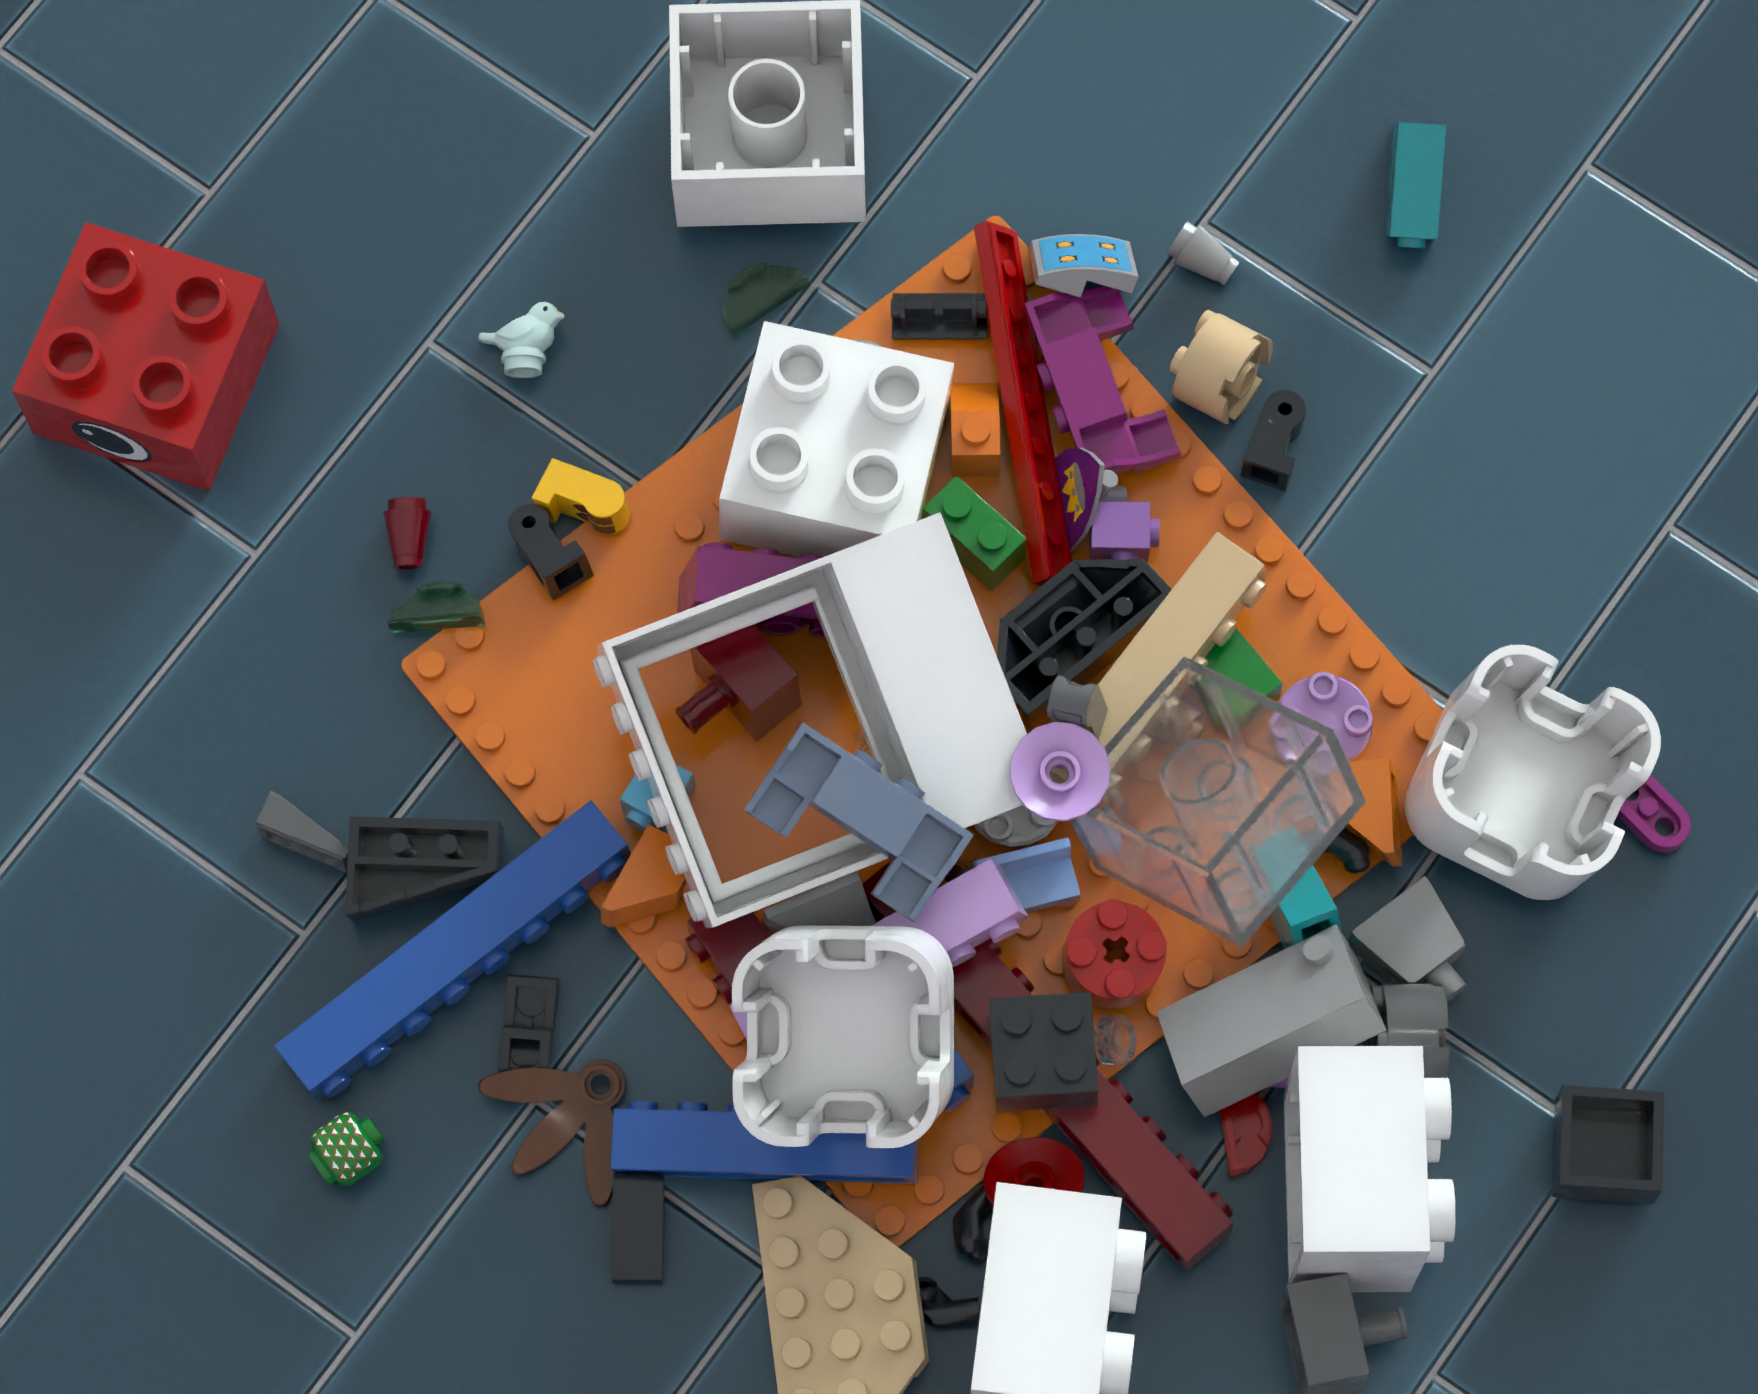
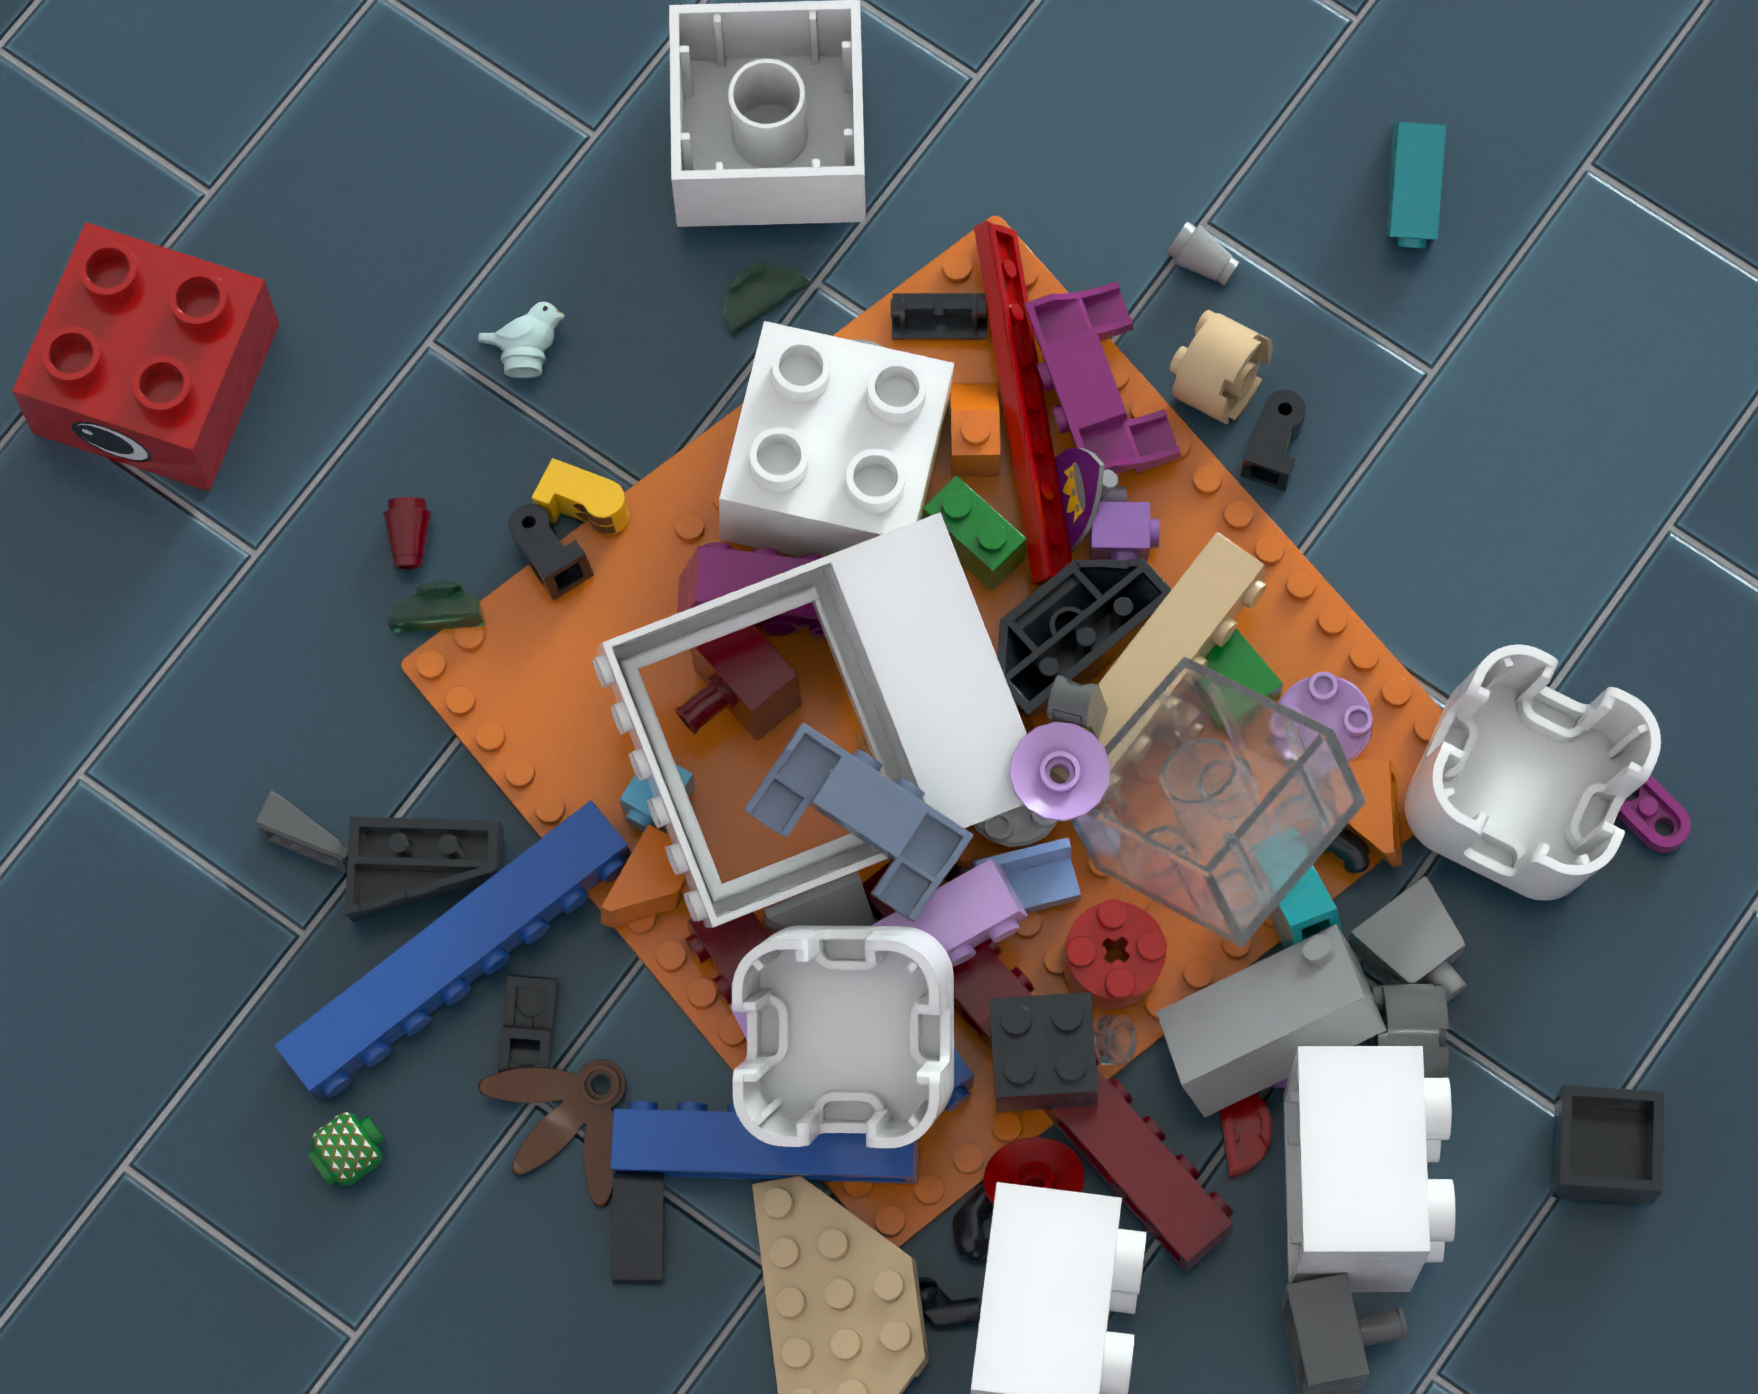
slope [1028,234,1139,298] -> none

